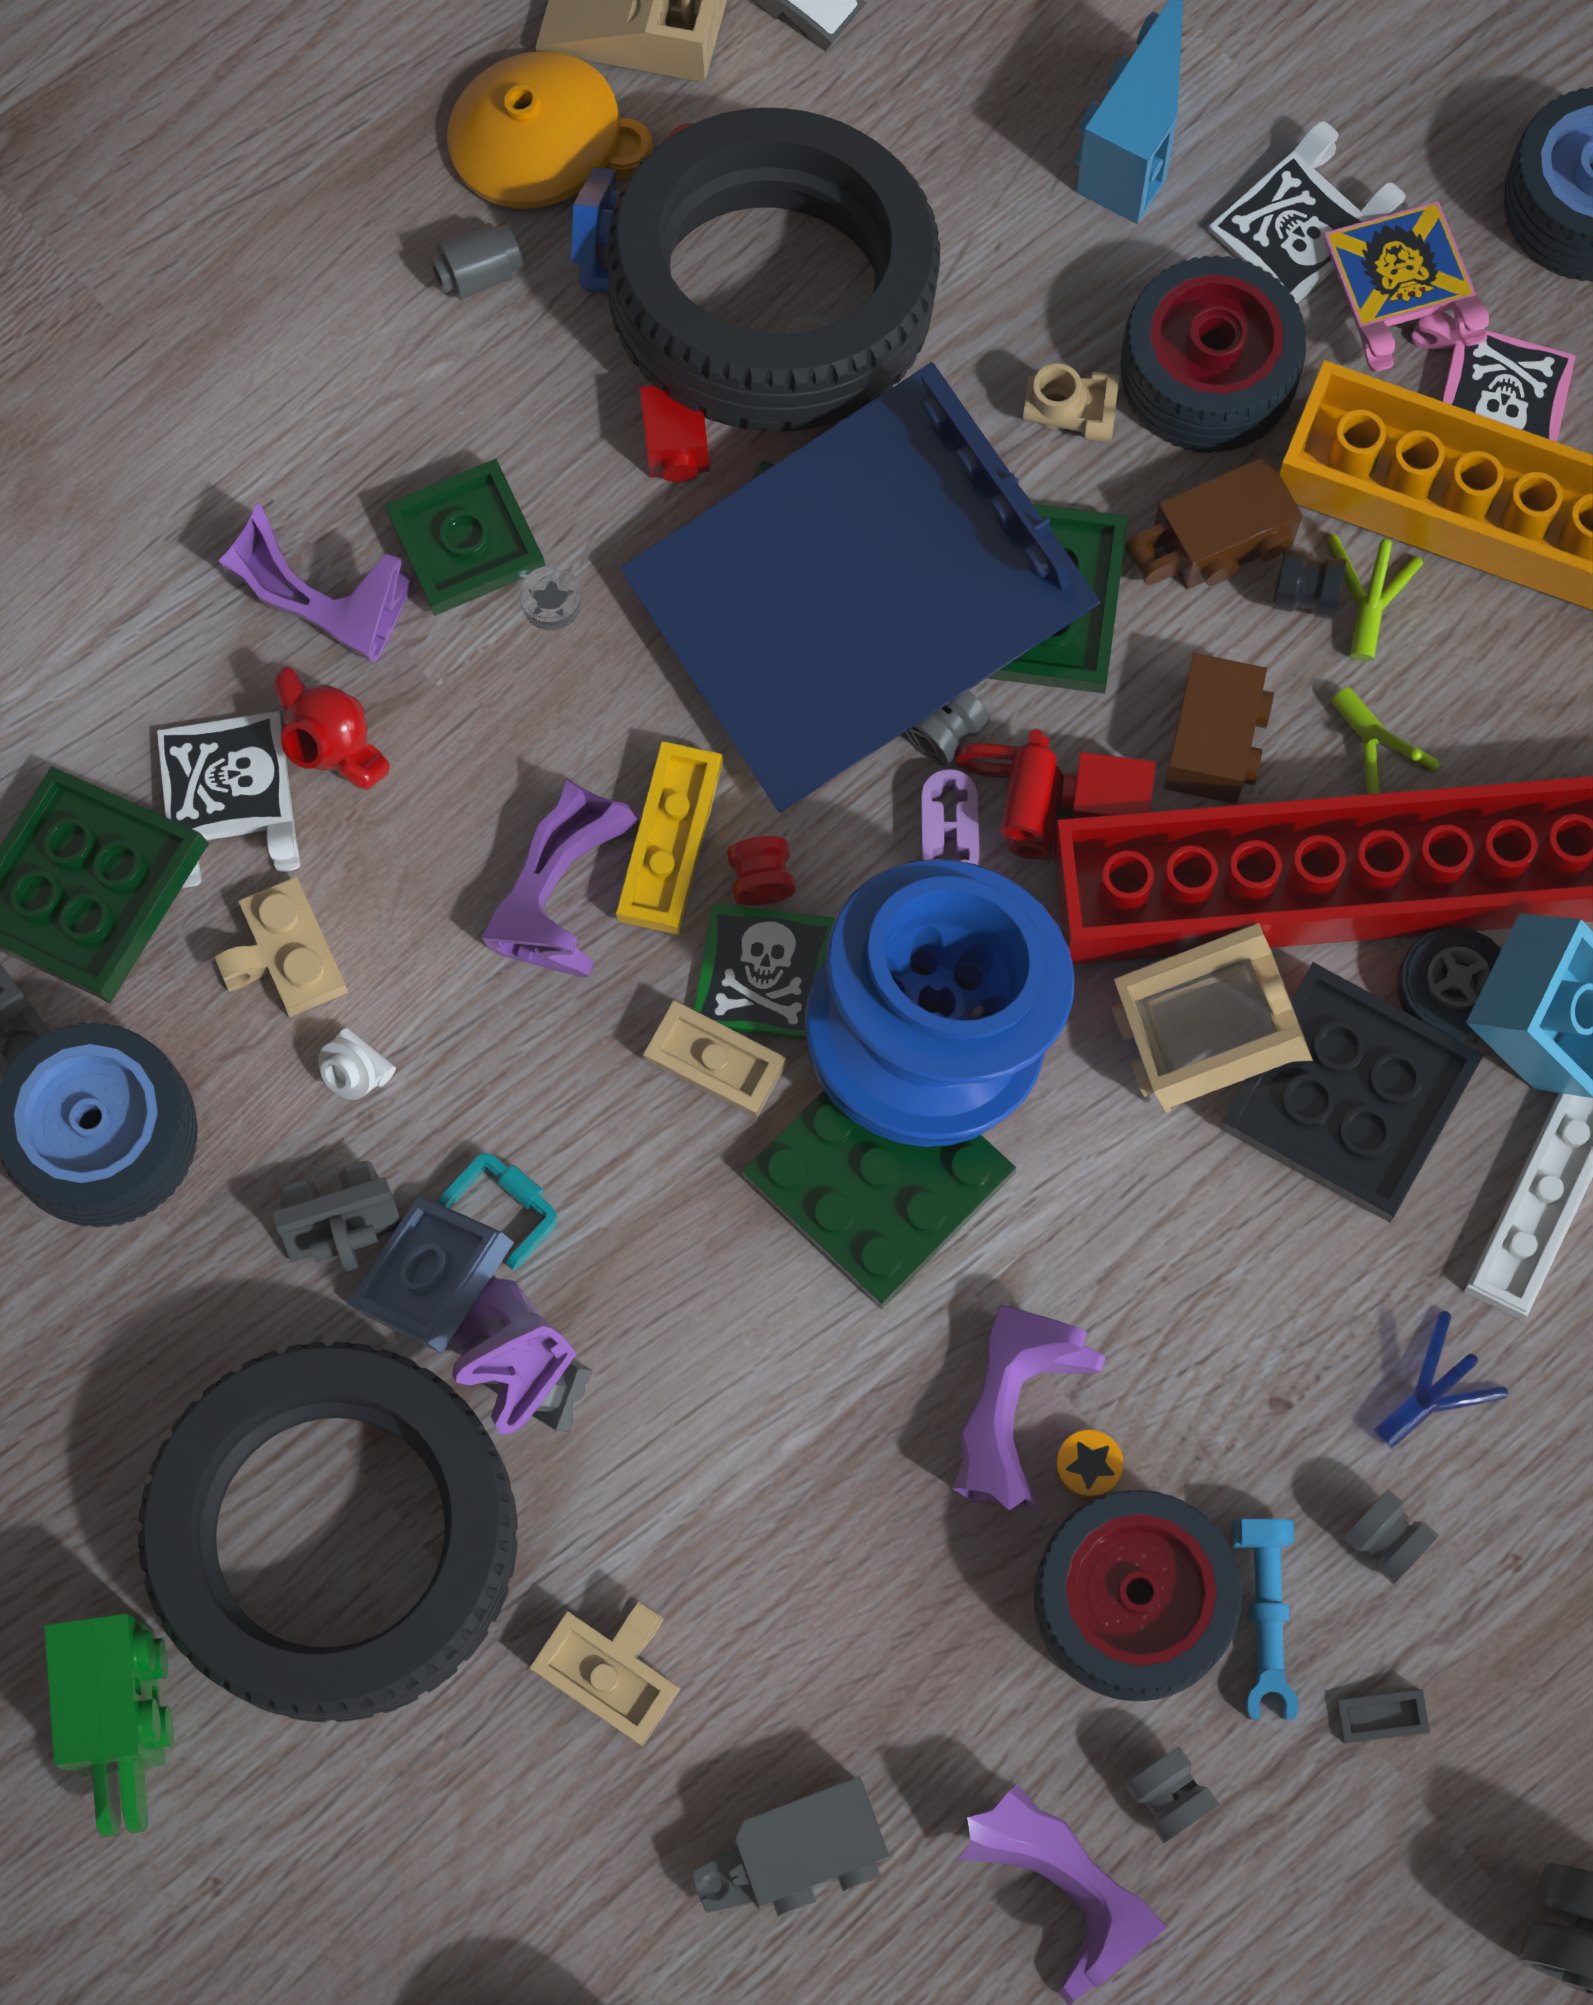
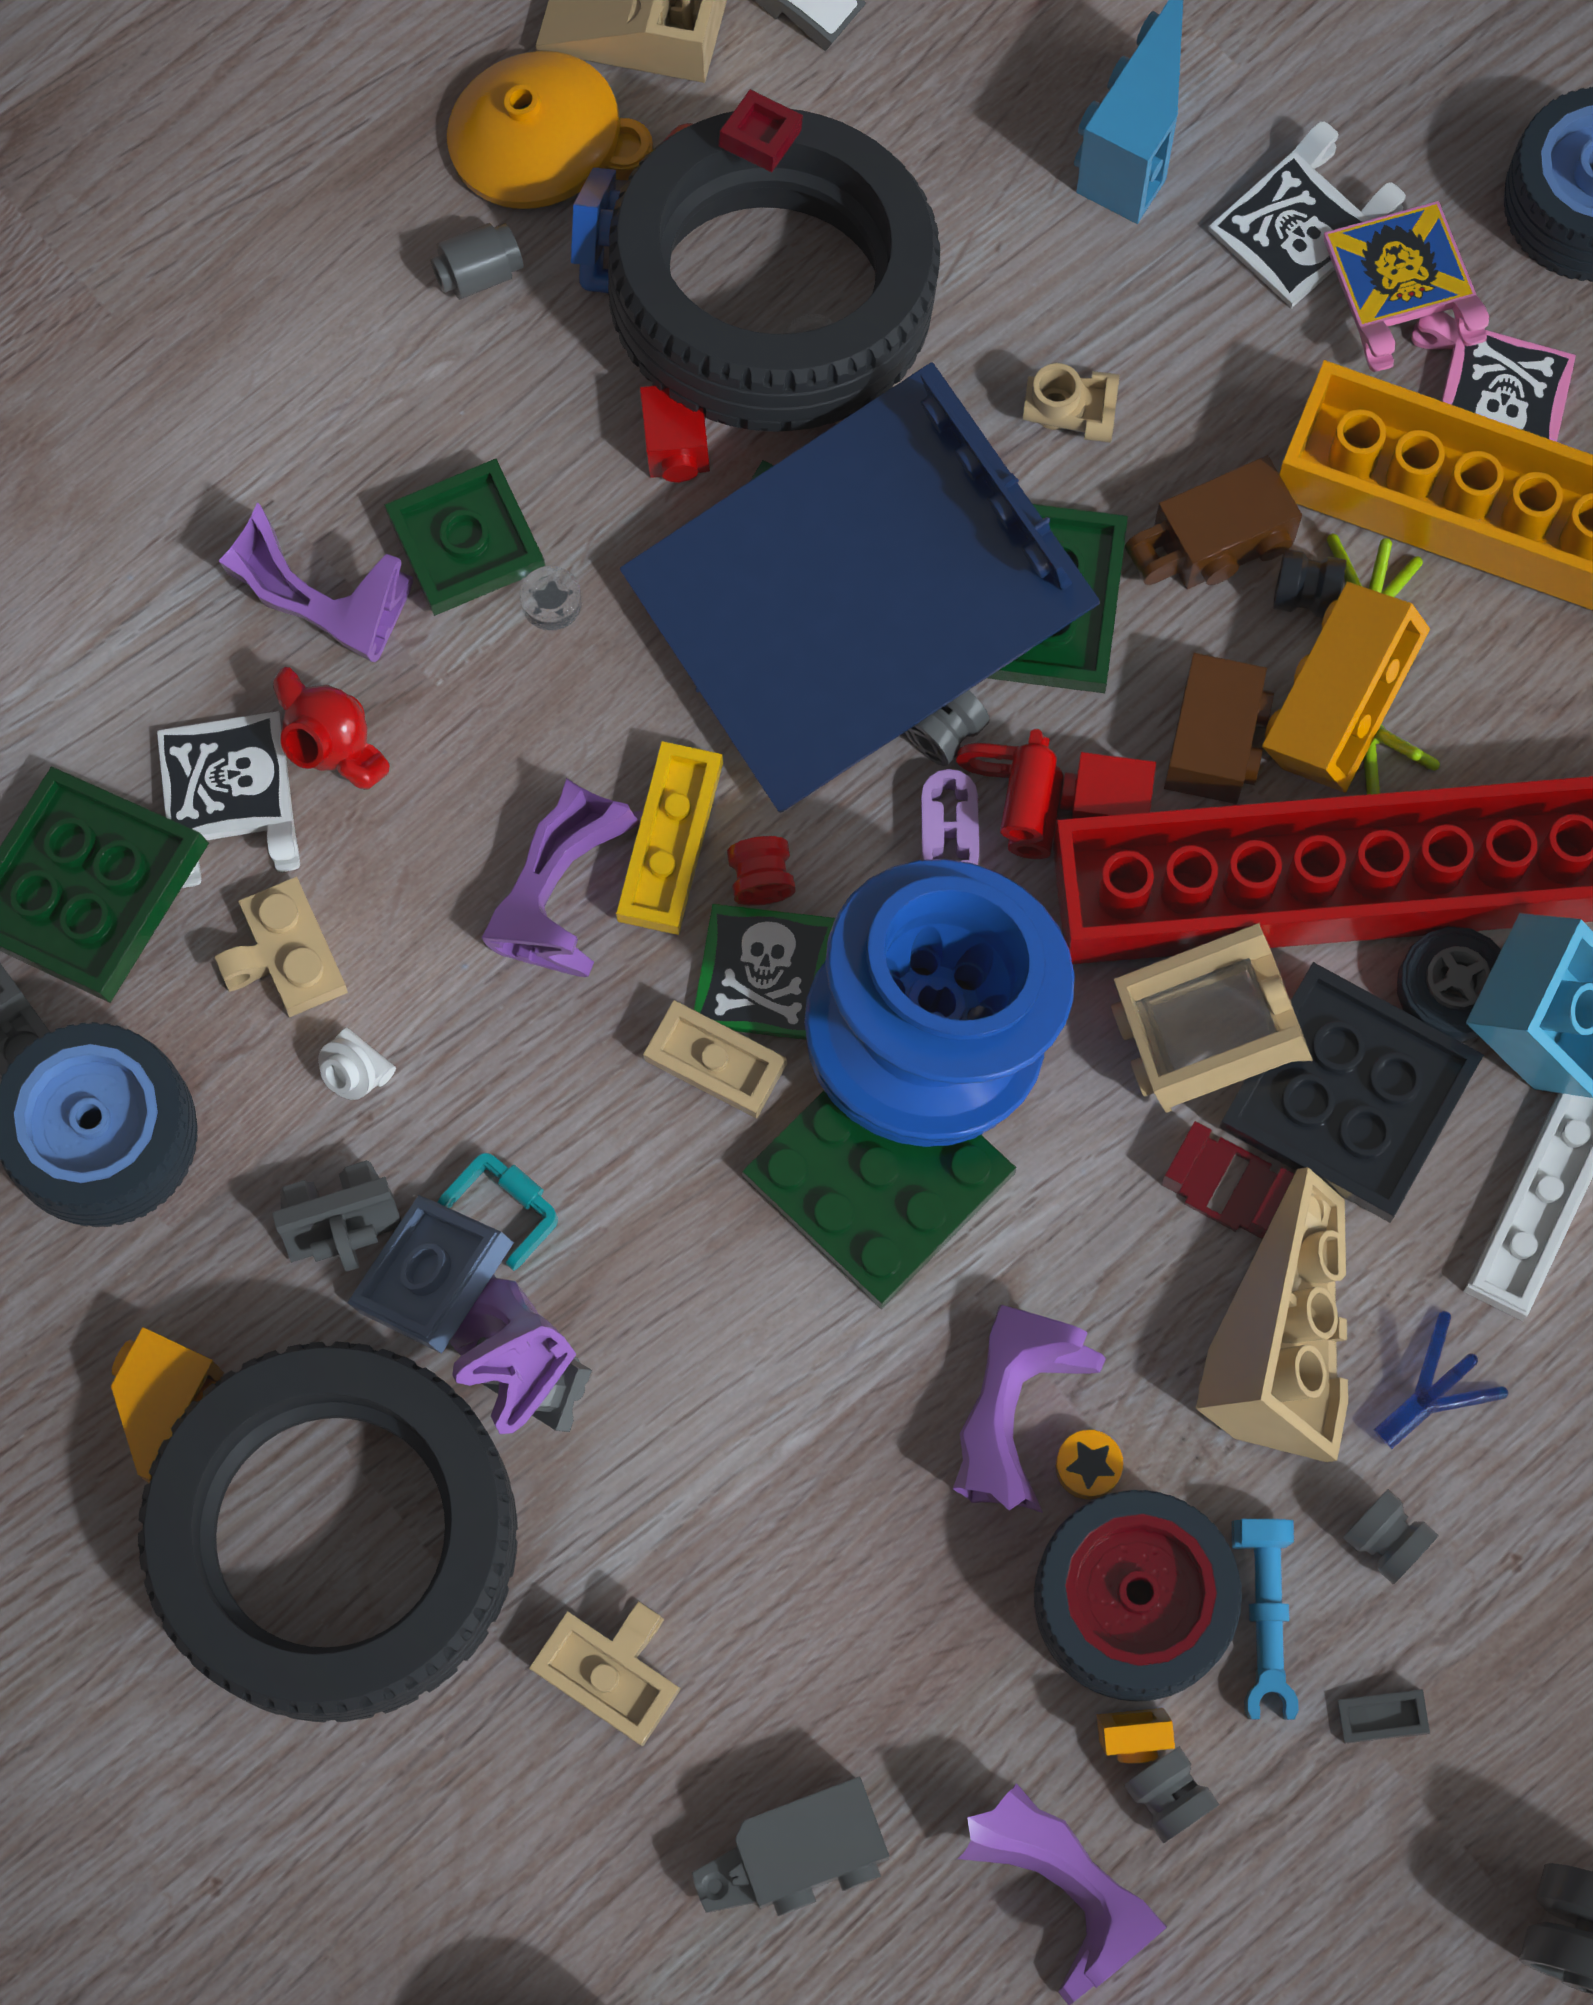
green brick [44,1613,174,1838] -> none
wheel [1120,255,1306,453] -> none
none -> light orange slope [111,1327,224,1483]
none -> dark red plate [719,89,803,173]
none -> light orange plate [1096,1708,1175,1763]
none -> dark red piece [1161,1121,1295,1240]
none -> tan wedge [1196,1167,1348,1462]
none -> light orange brick [1262,582,1430,793]

